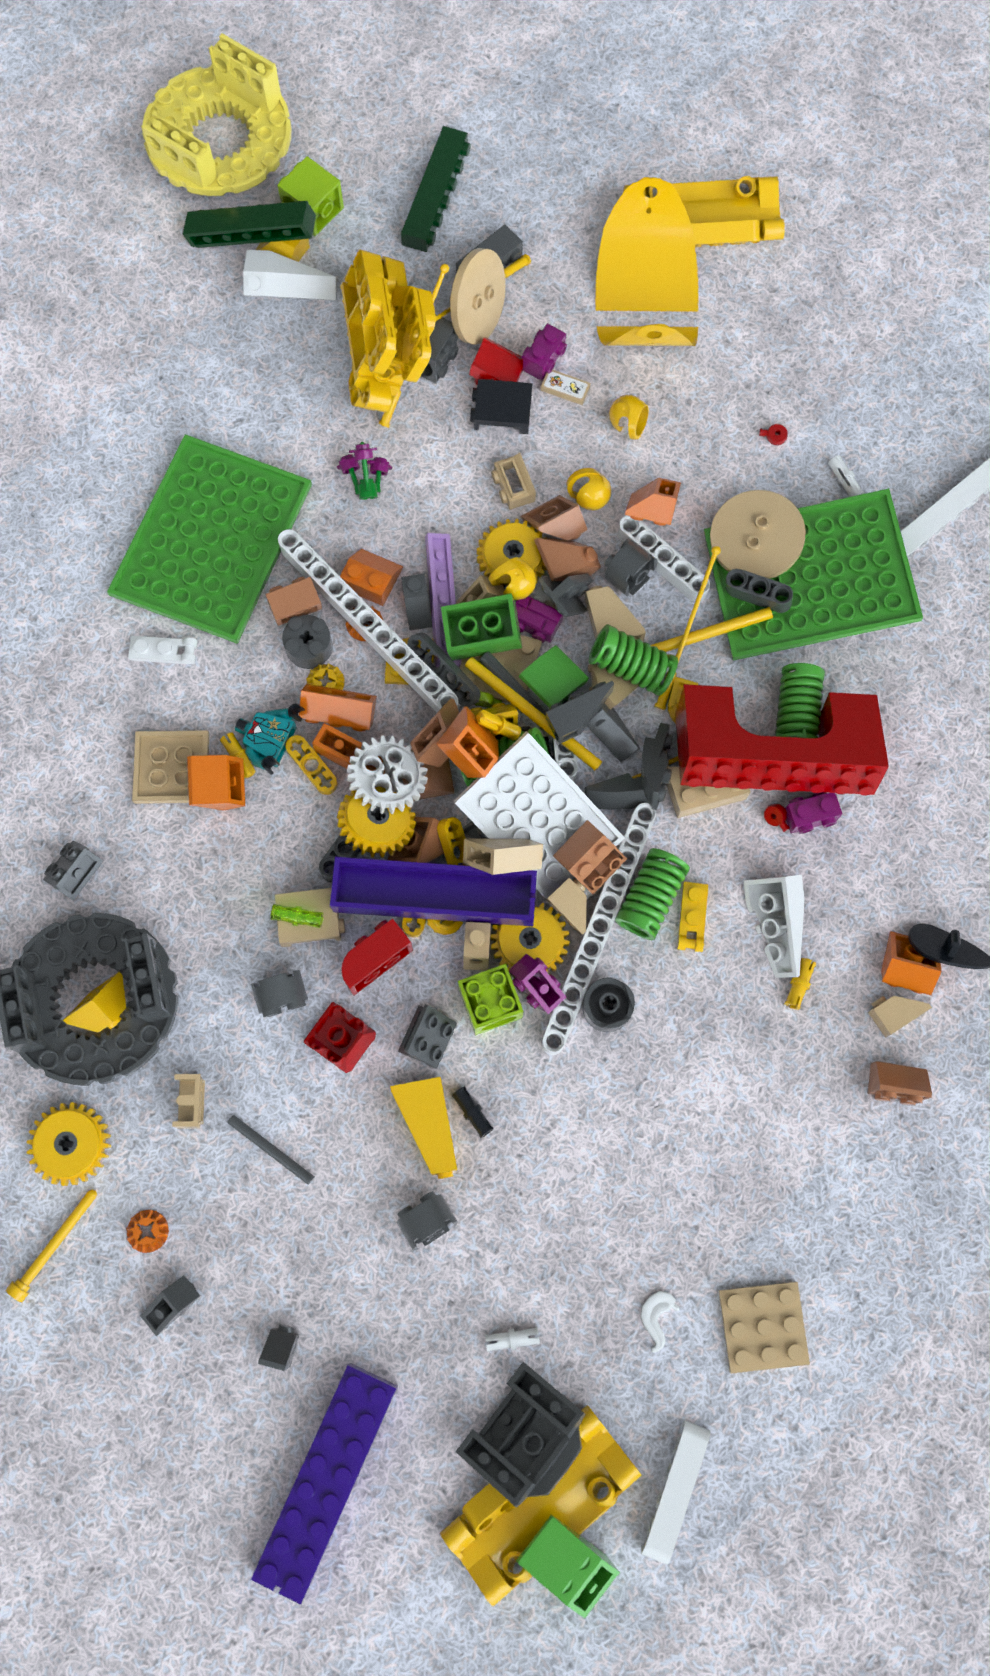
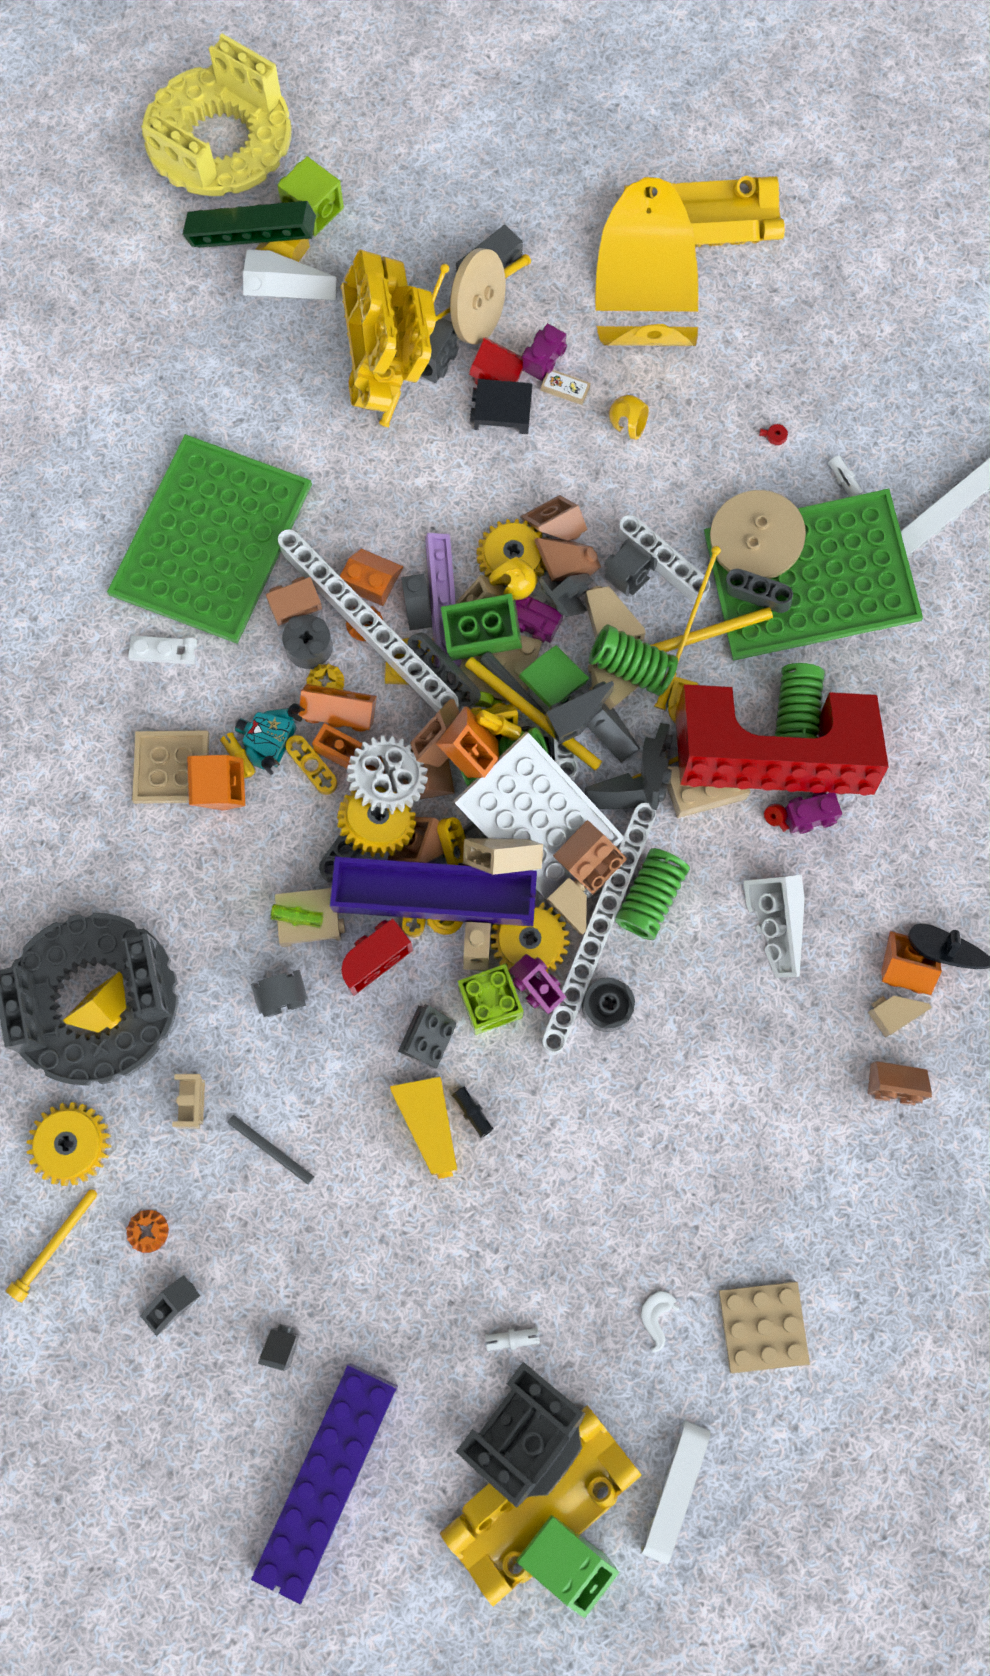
dark grey bracket [43,841,103,901] -> none
red slope [304,1002,376,1073] -> none
plant [337,442,392,500] -> none
dark grey brick [397,1191,458,1251] -> none
dark green brick [401,126,471,252] -> none
tan window [491,453,536,510] -> none
yellow helmet [566,468,611,511] -> none
orange slope [625,477,681,526] -> none
yellow plate [677,882,709,952] -> none
yellow pin [784,958,816,1010] -> none

